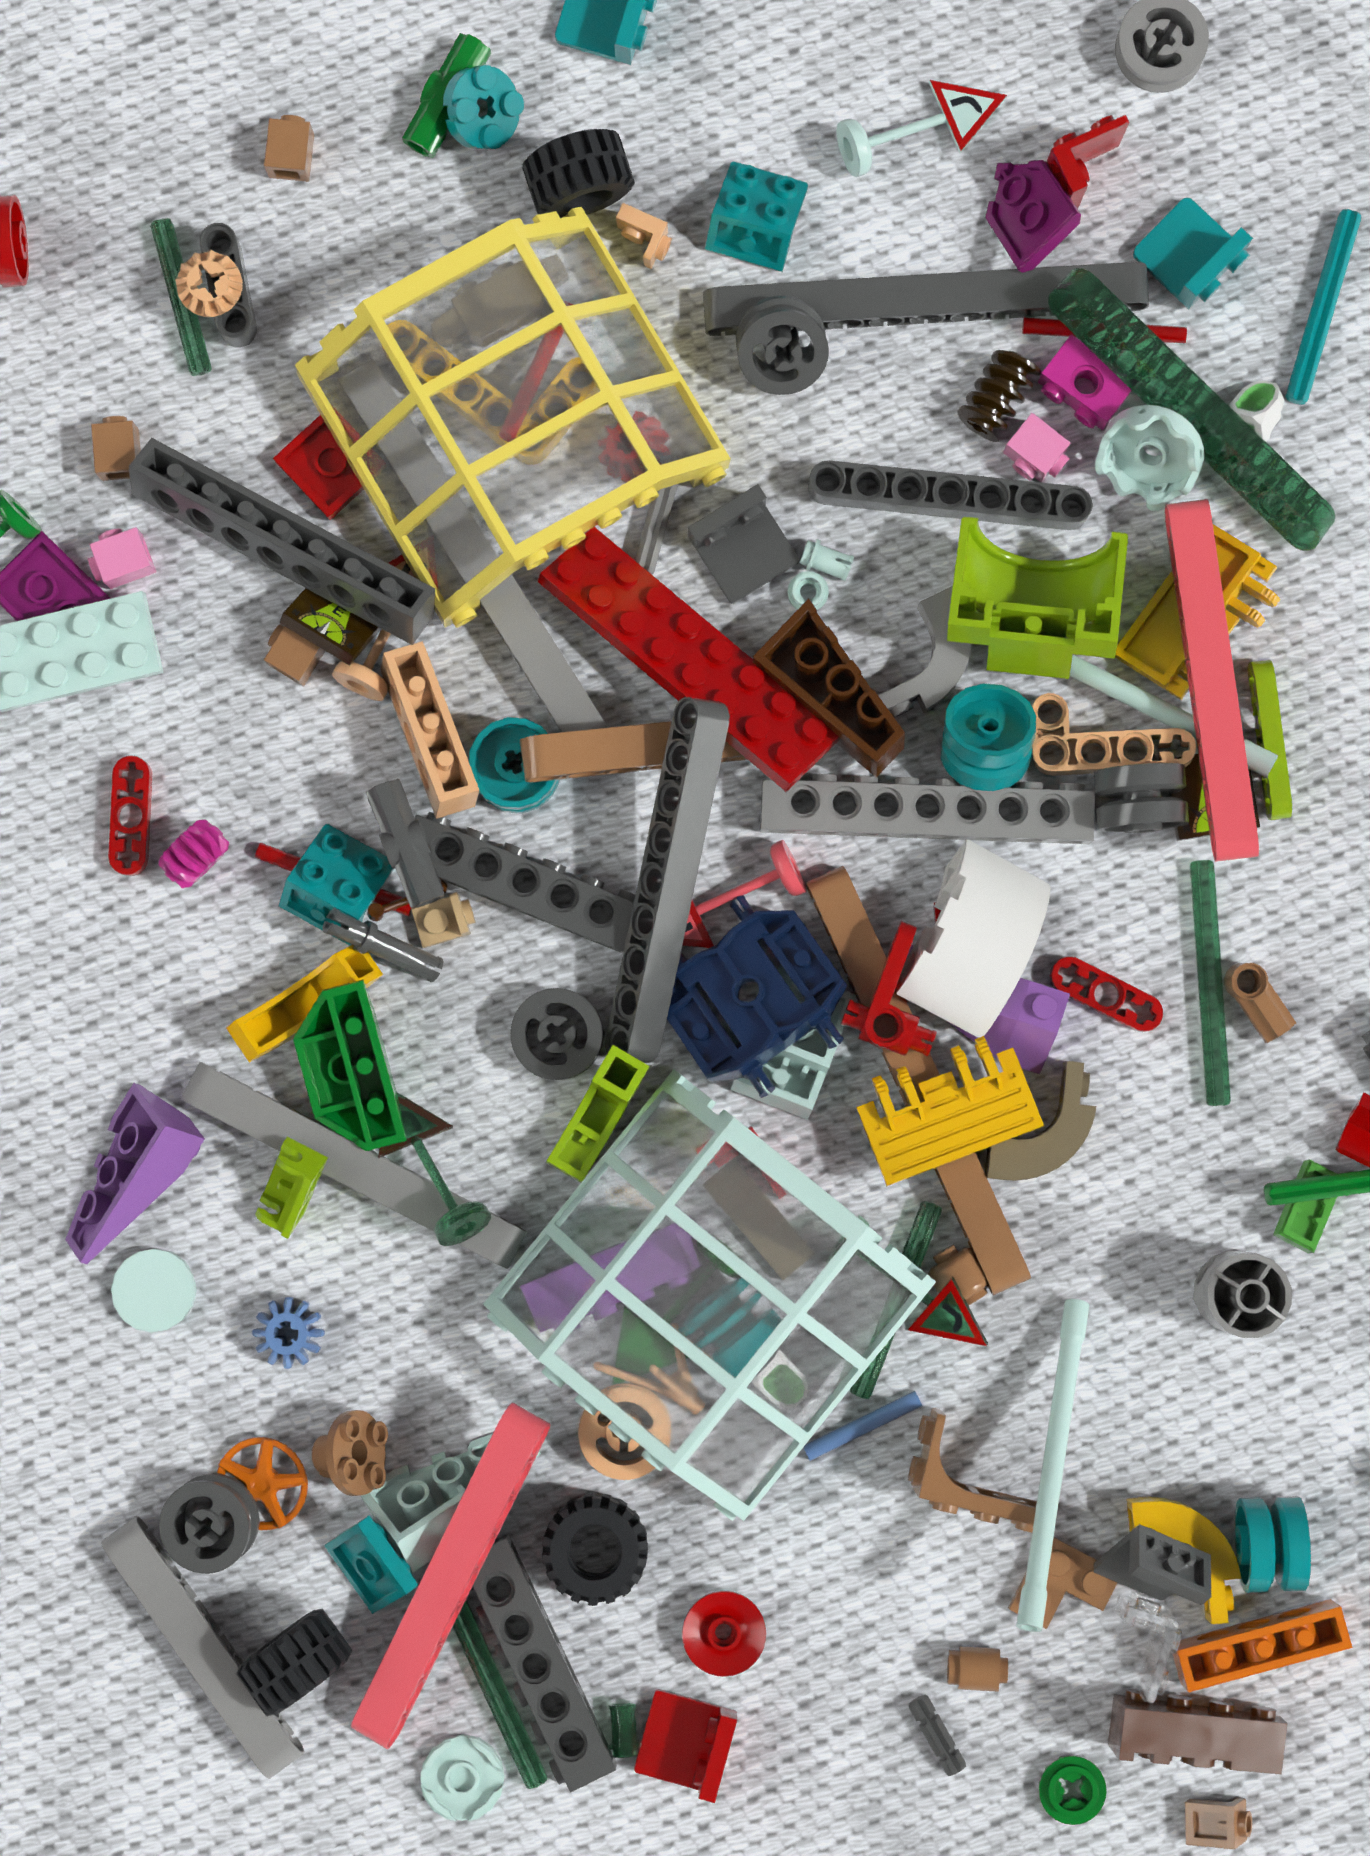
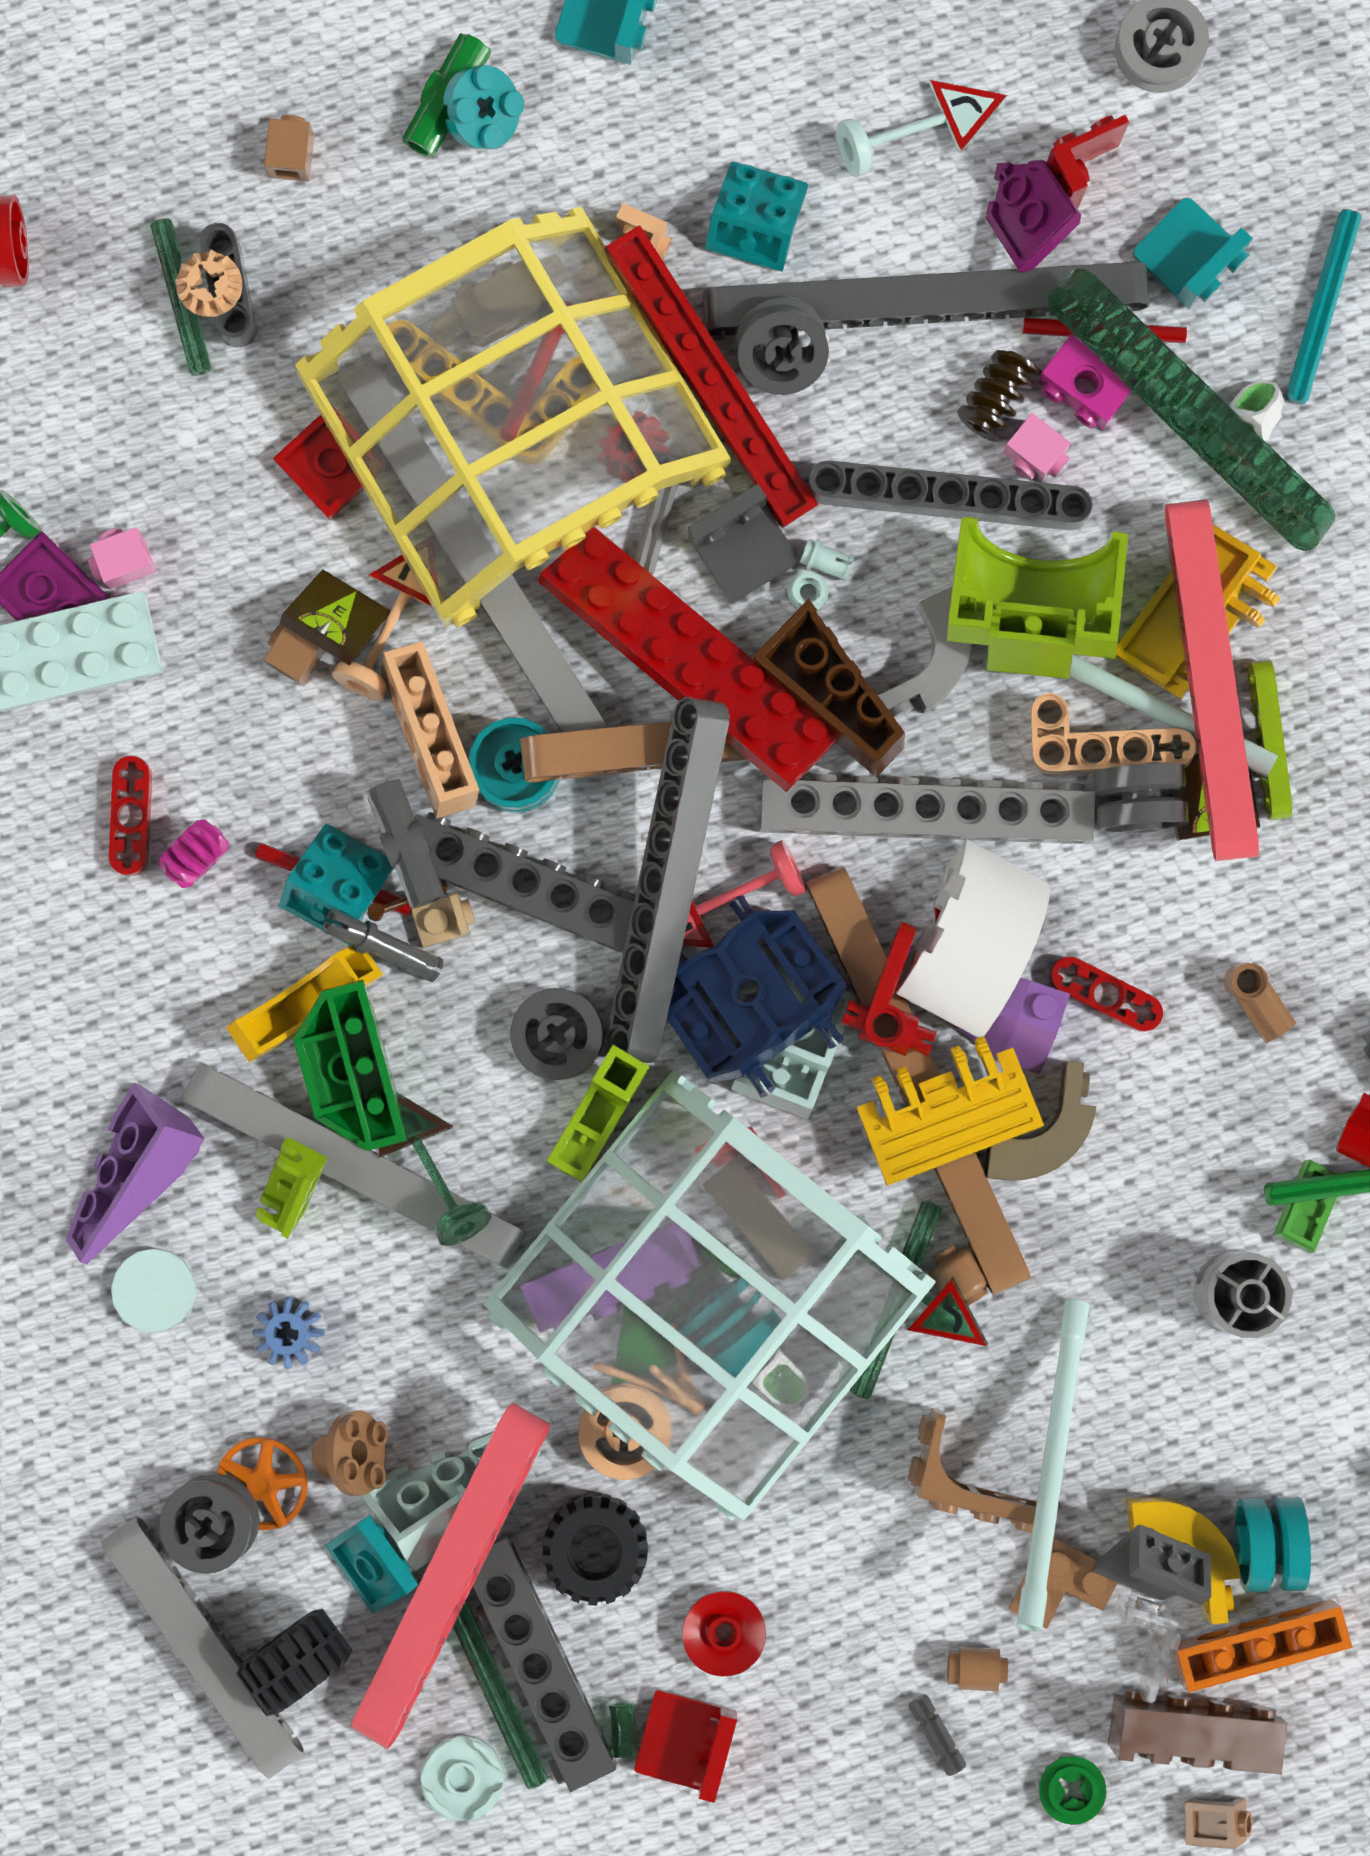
medium nougat brick [91,416,141,481] -> none
dark grey brick [129,438,435,645] -> none
black tyre [522,129,635,218] -> none
medium blue bar [803,1391,922,1461] -> none
teal wheel [940,684,1036,791] -> none
light aqua plate [1095,405,1204,511] -> none
clear green axle [1190,860,1231,1106] -> none
none -> red plate [604,225,818,528]

